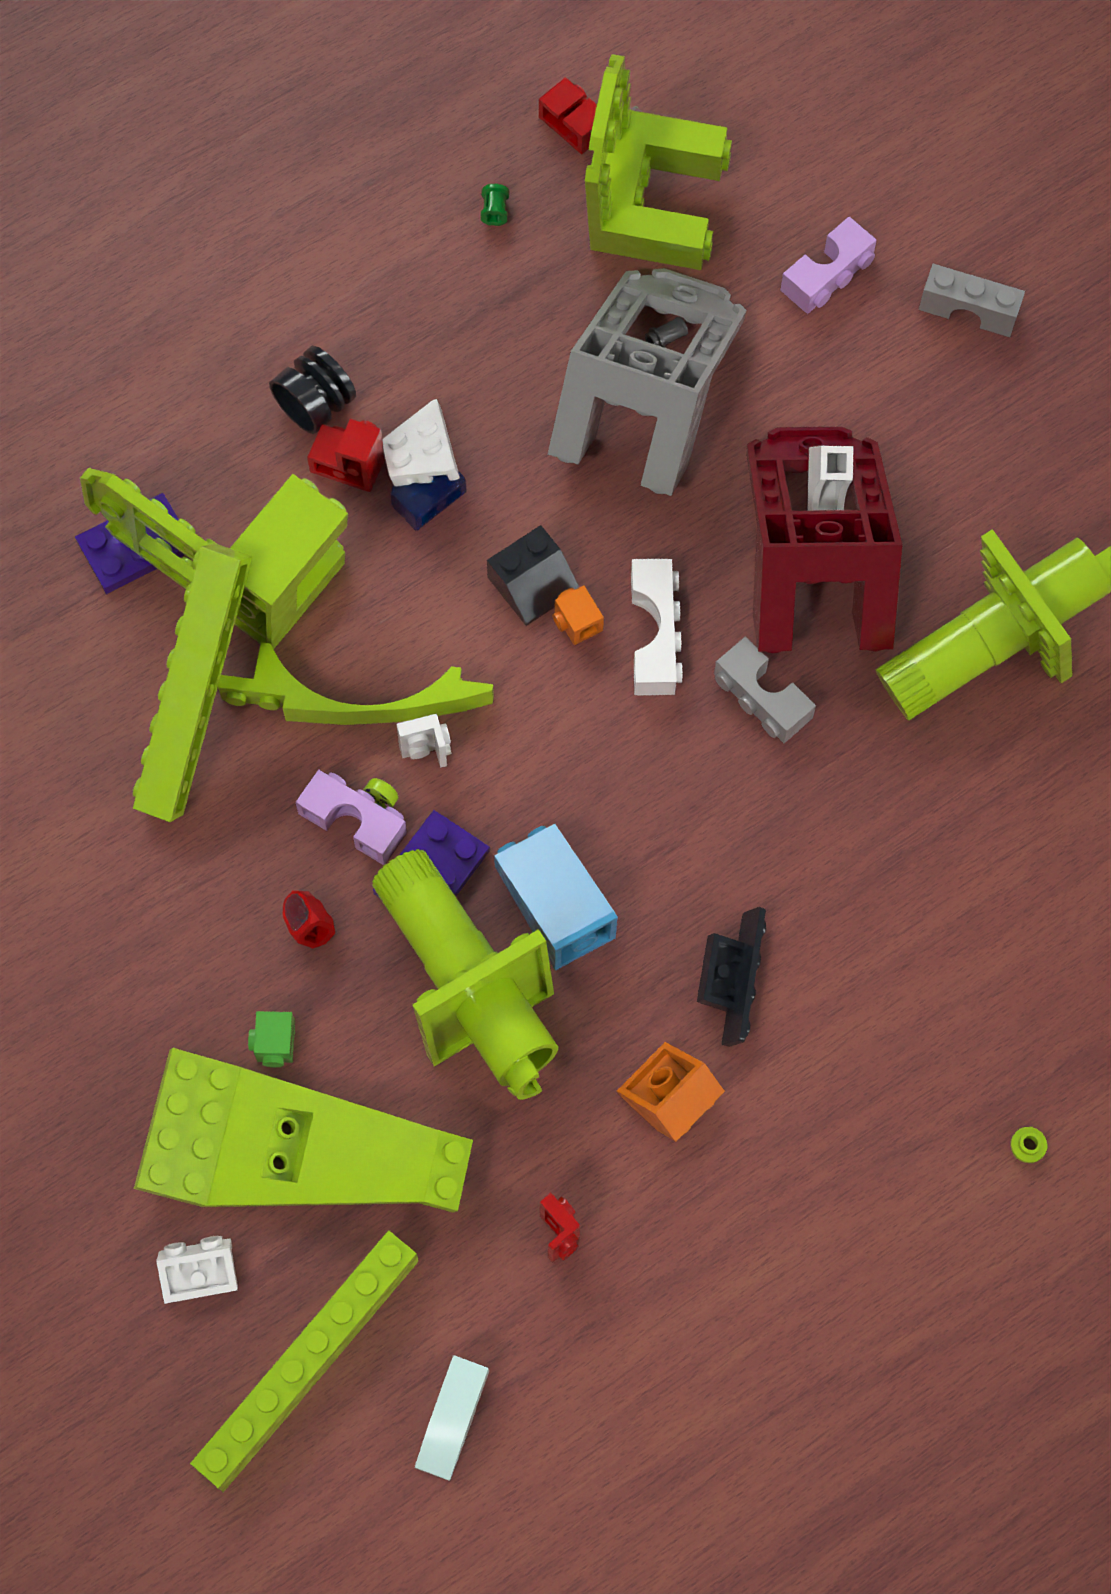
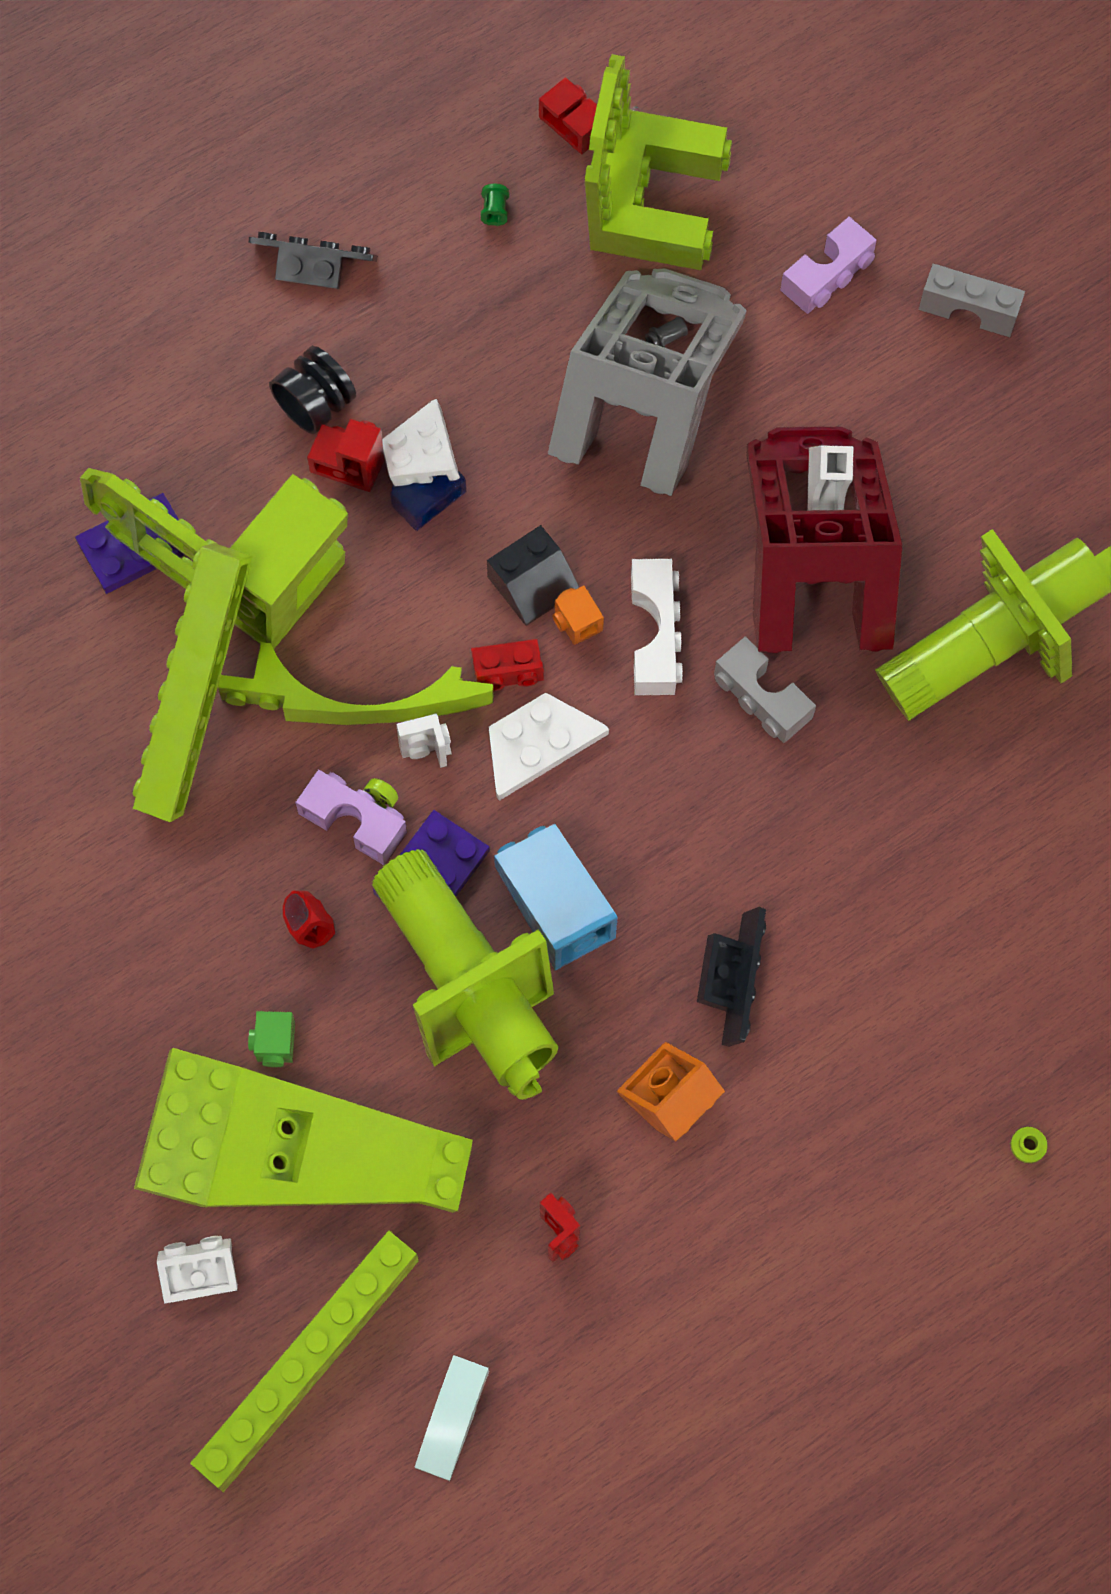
none -> black bracket [248,231,378,289]
none -> red bracket [471,639,544,691]
none -> white wing [489,693,609,801]

